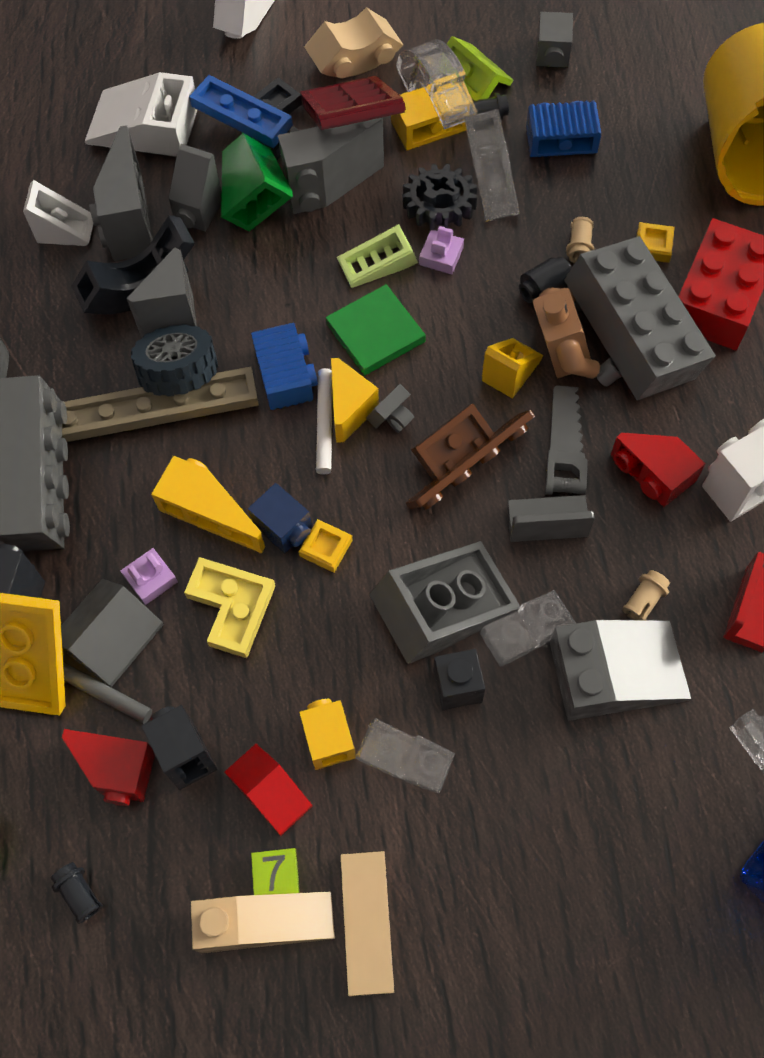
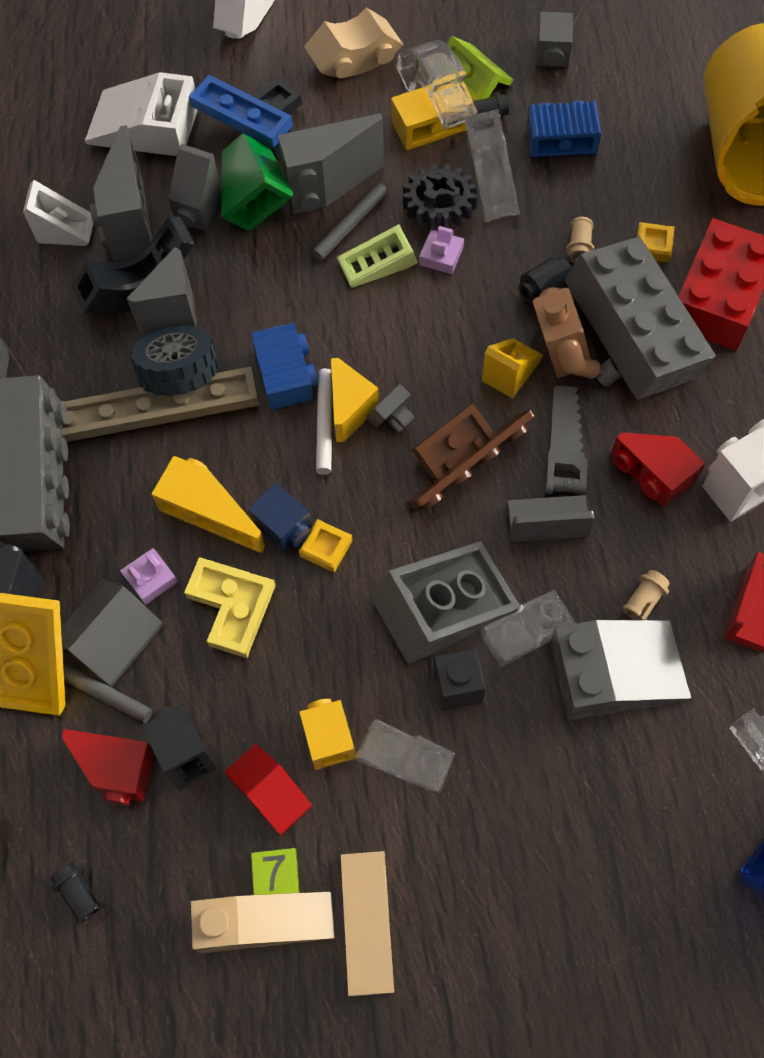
dark red piece [300,76,406,130] -> none
green tile [325,284,426,376] -> none
none -> dark grey bar [312,183,388,261]

